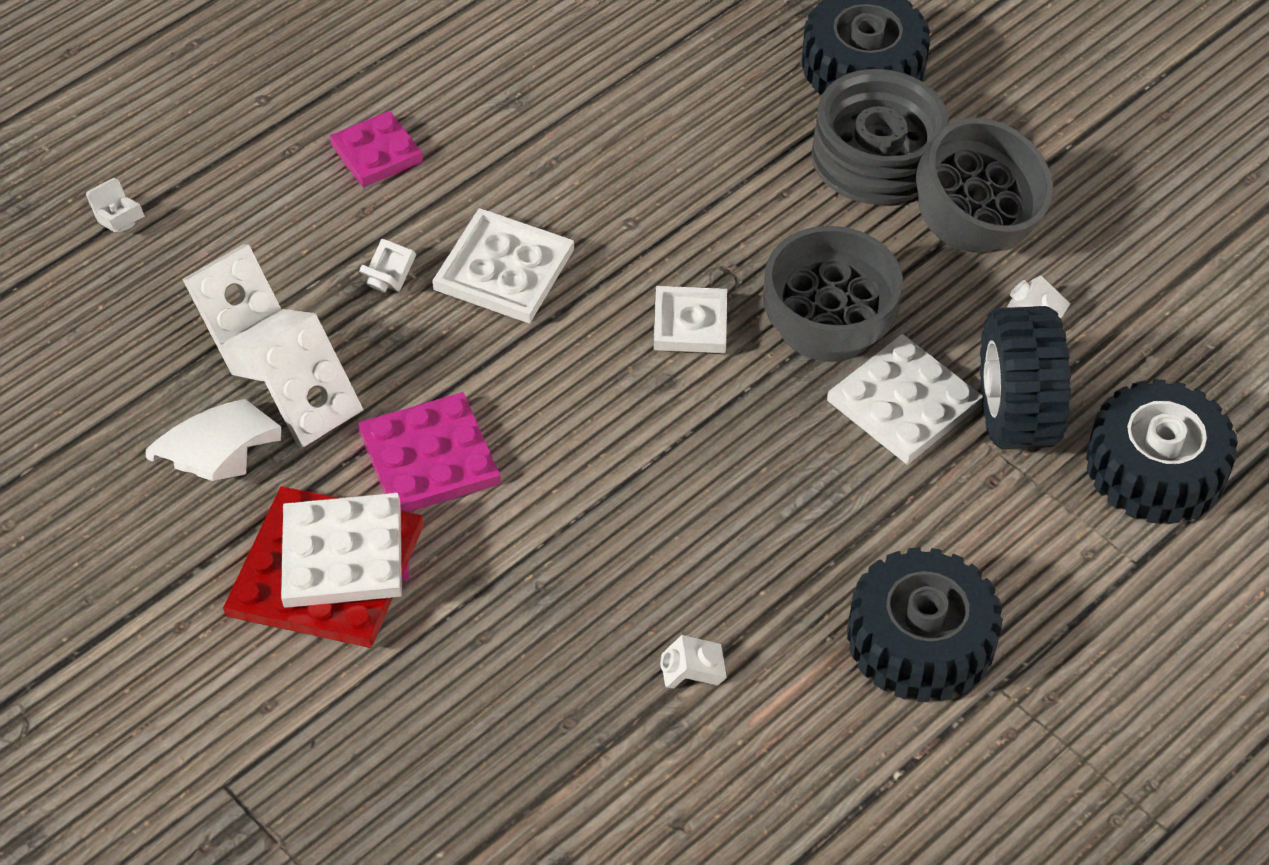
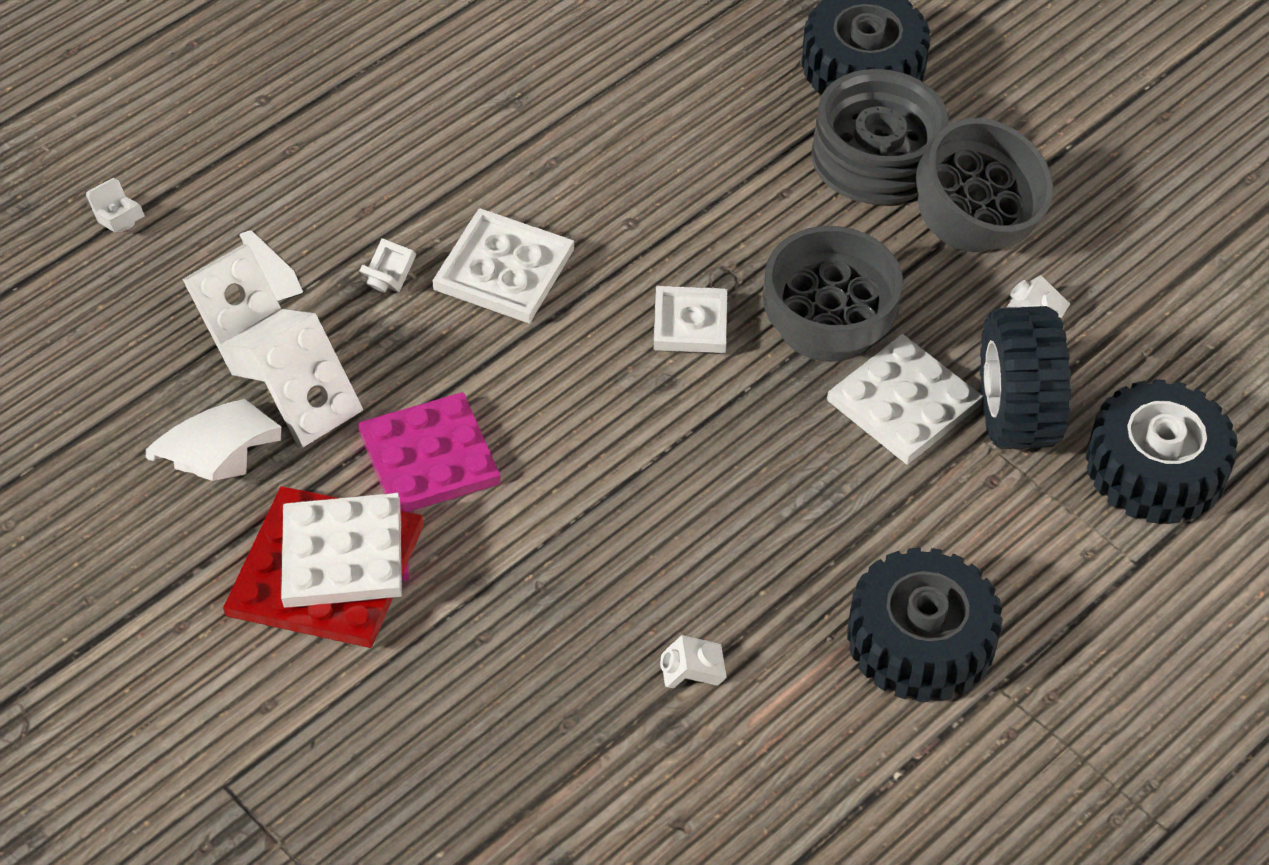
dark pink plate [330,110,423,187] -> none
none -> white sticker [240,230,303,301]

